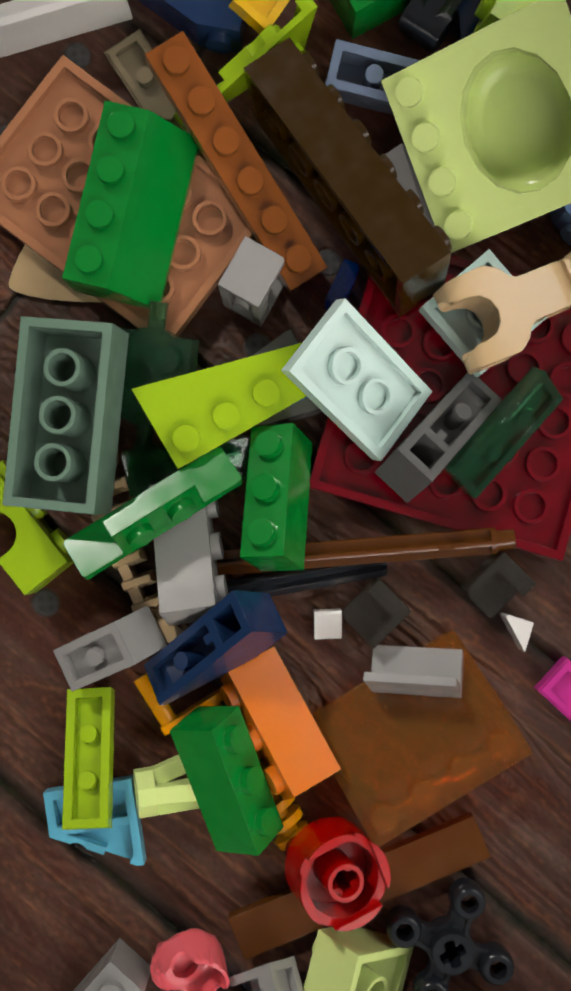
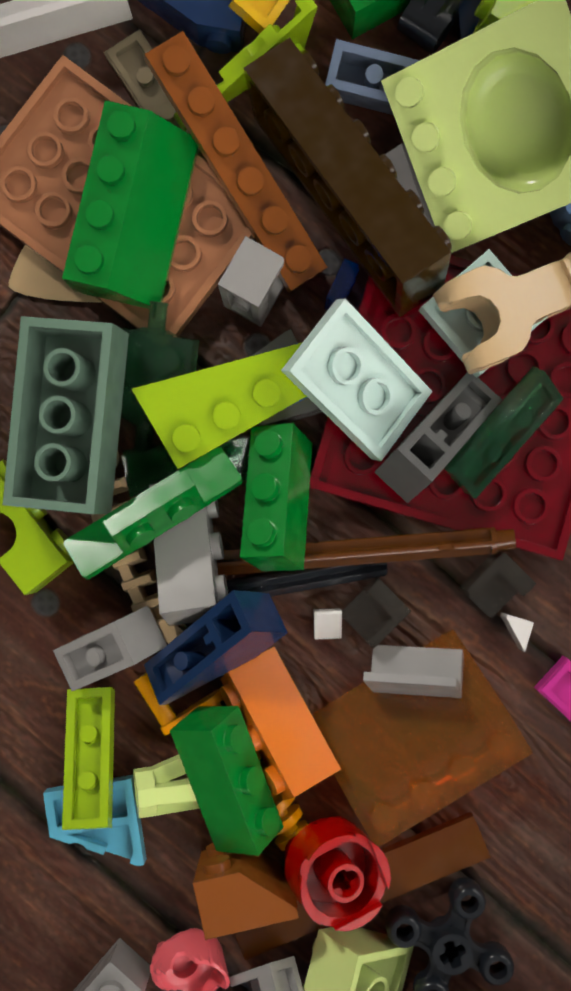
none -> dark orange slope [193,843,299,940]

